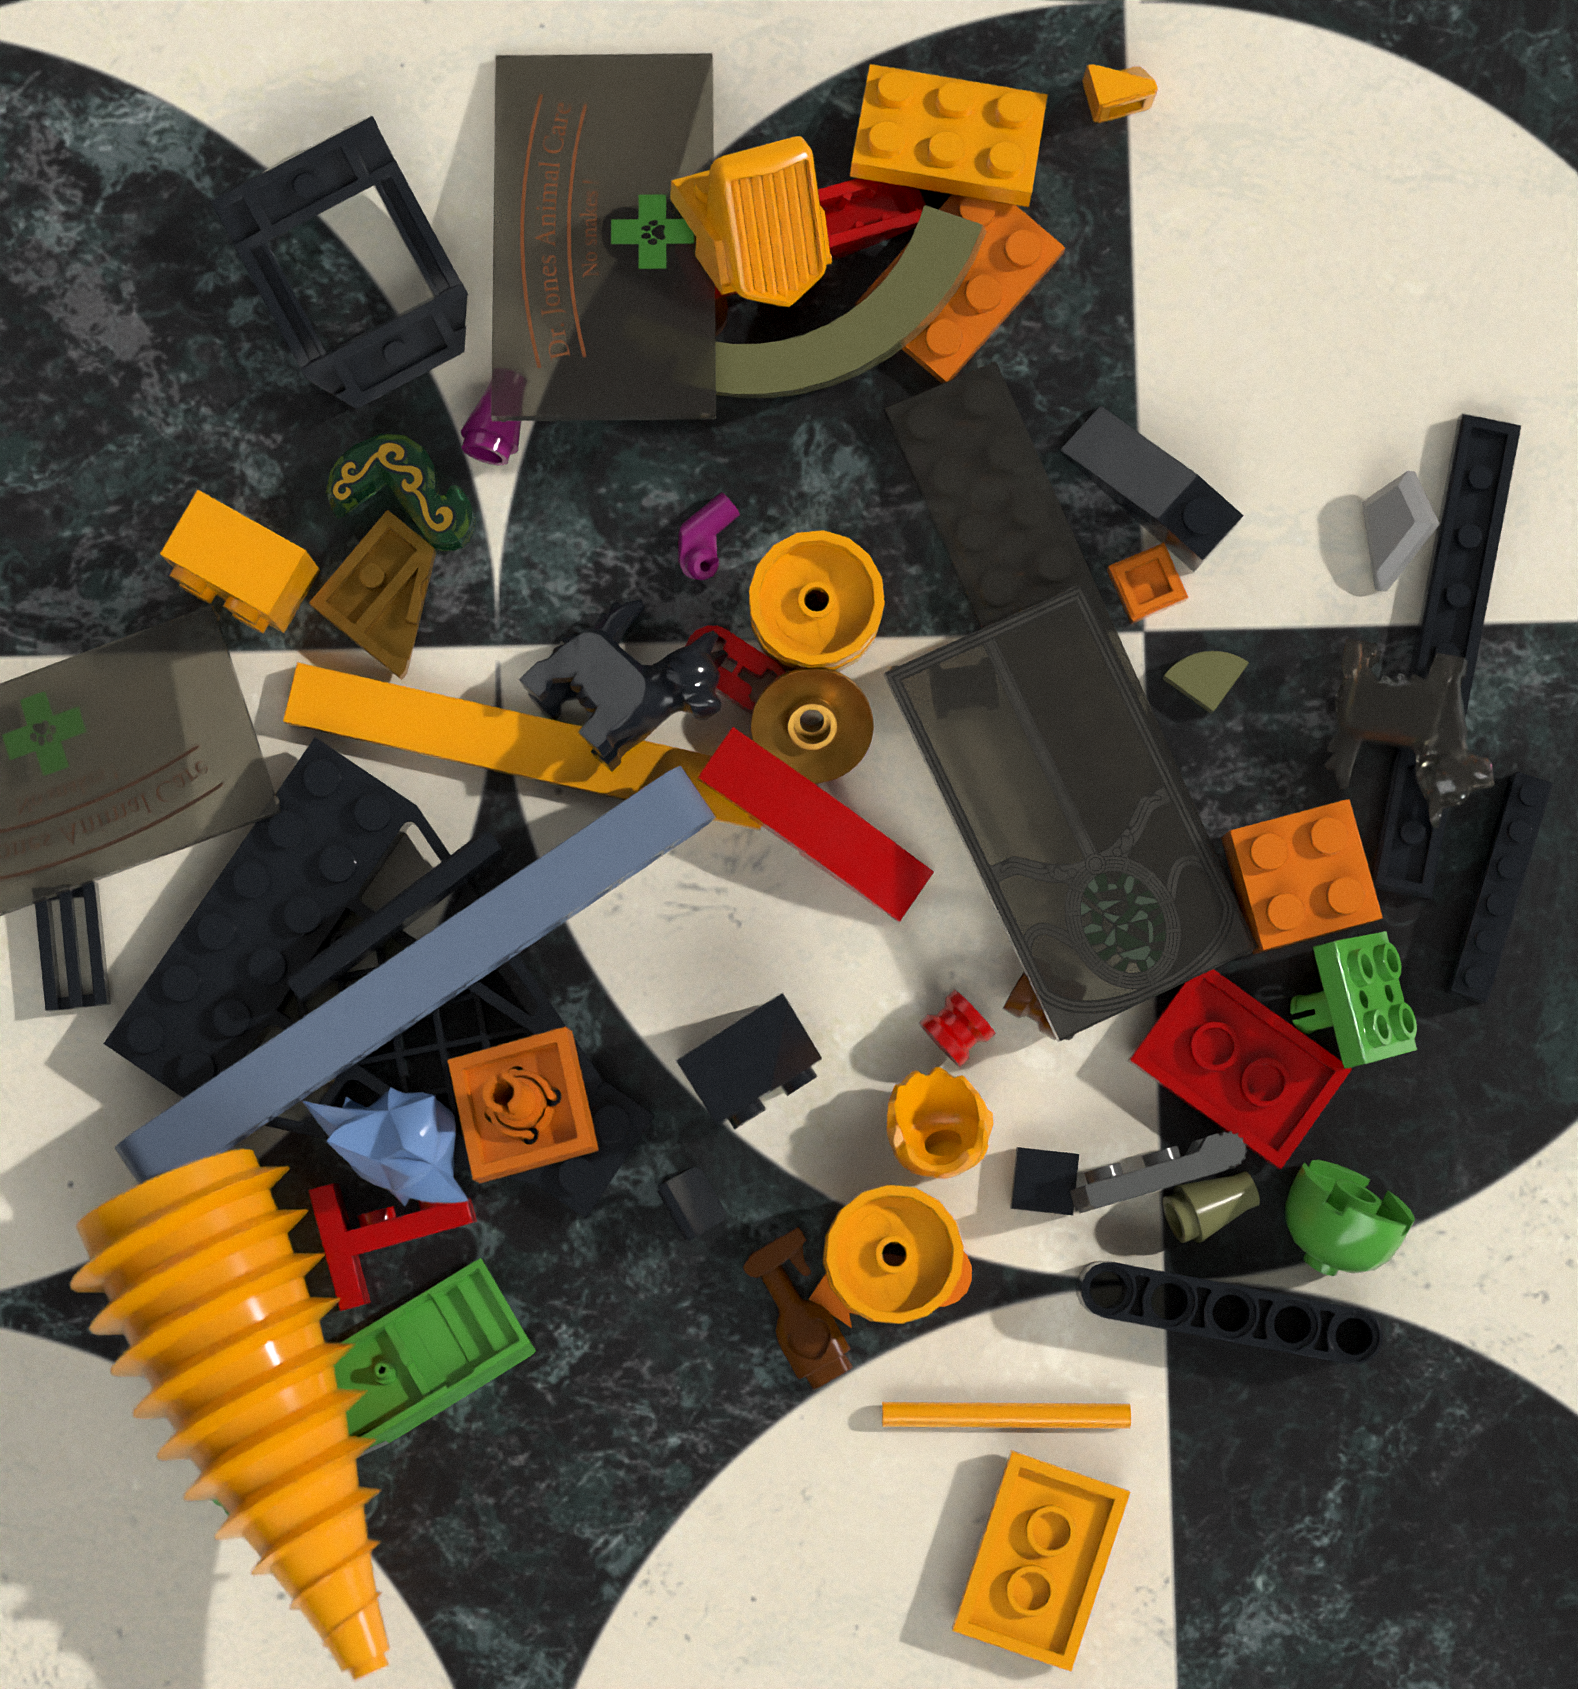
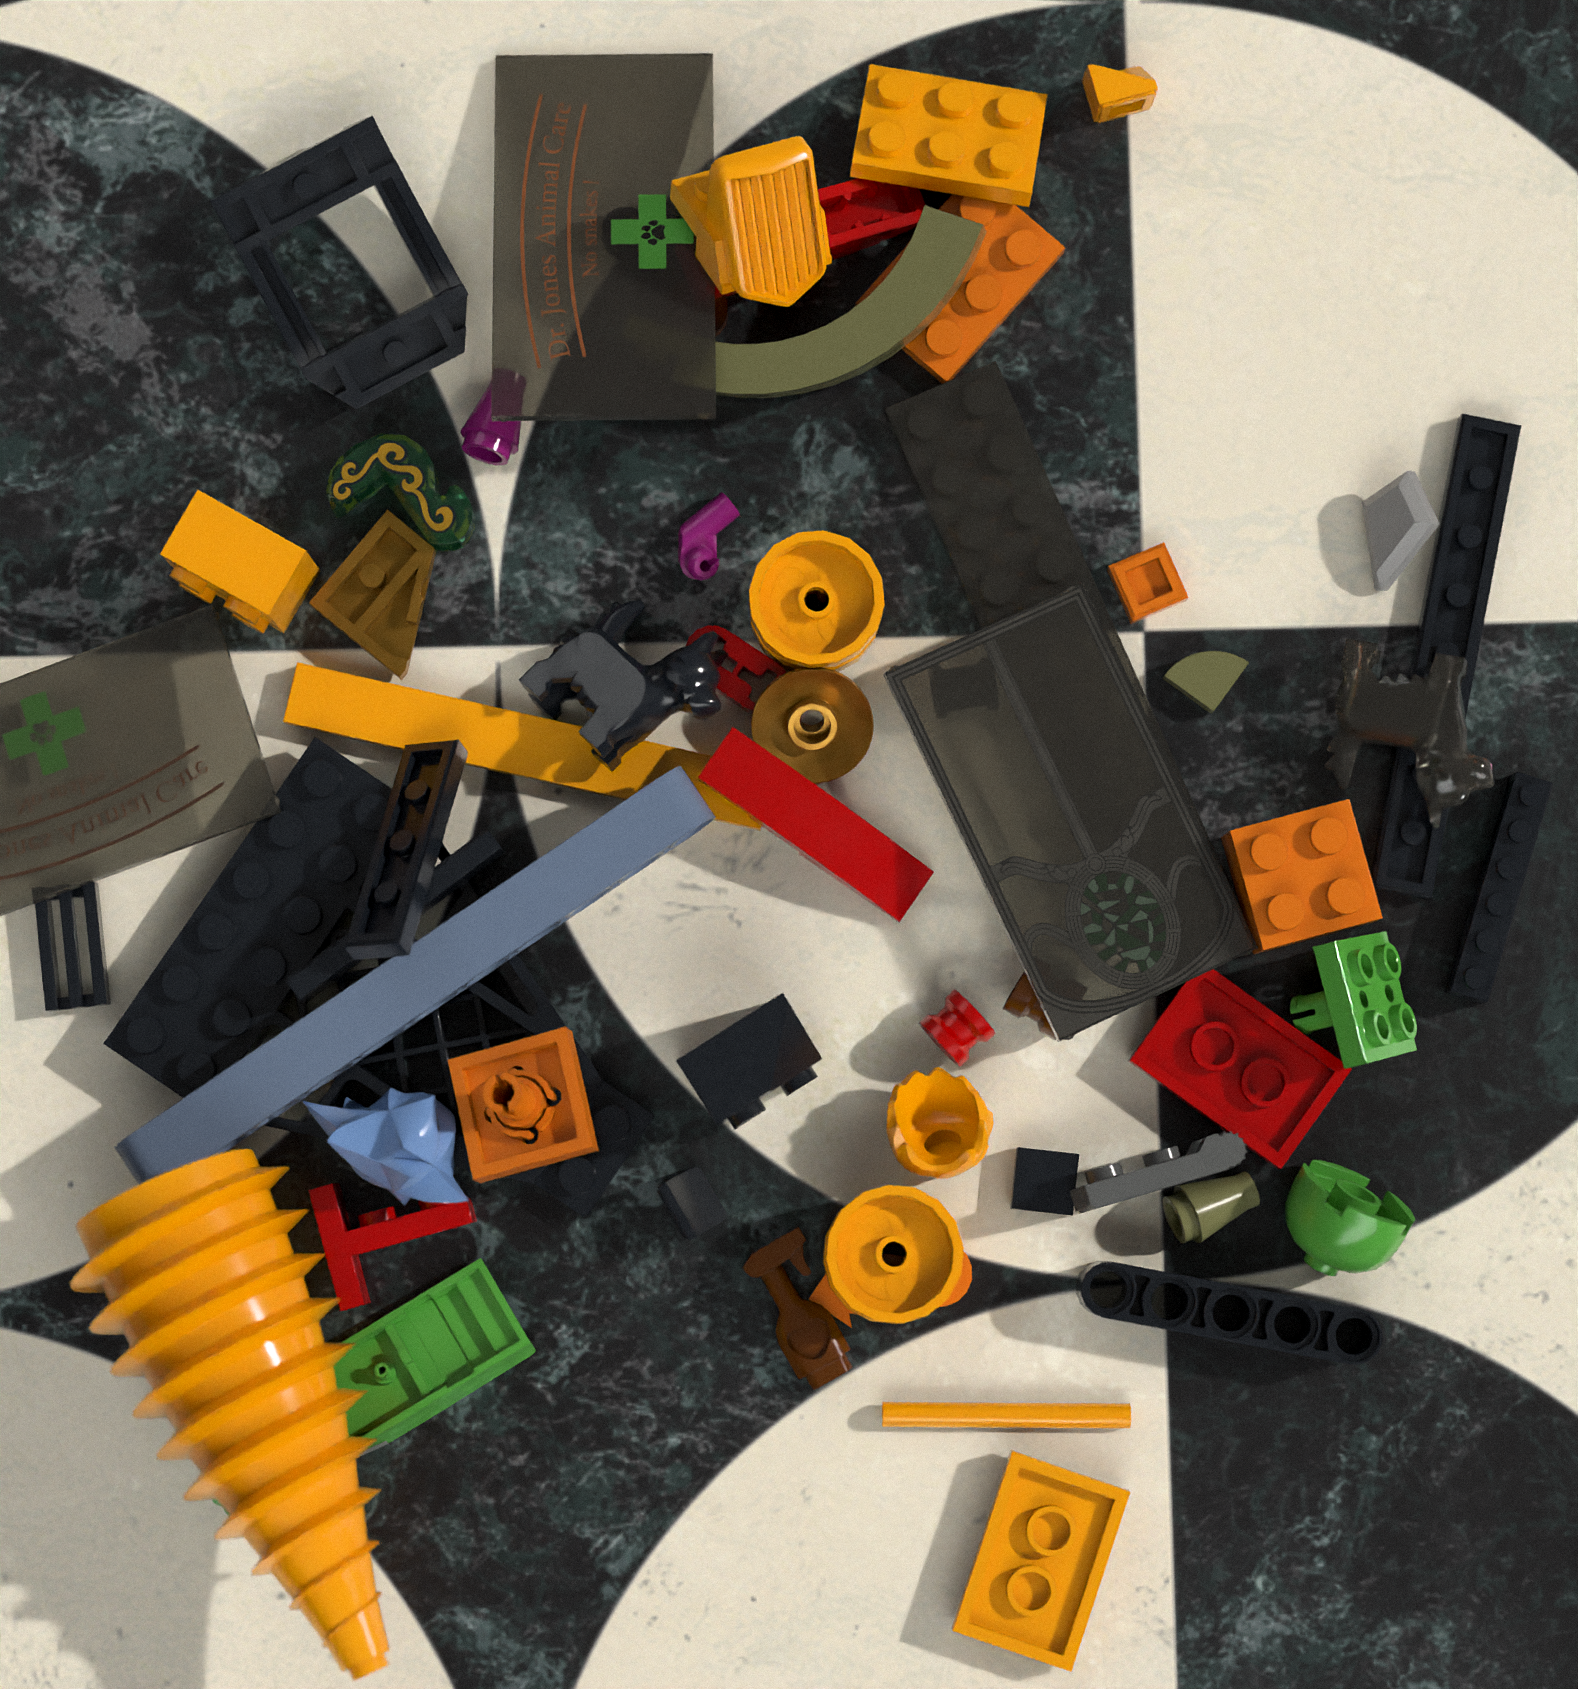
black slope [1060,406,1244,572] -> none
none -> black tile [344,739,468,960]

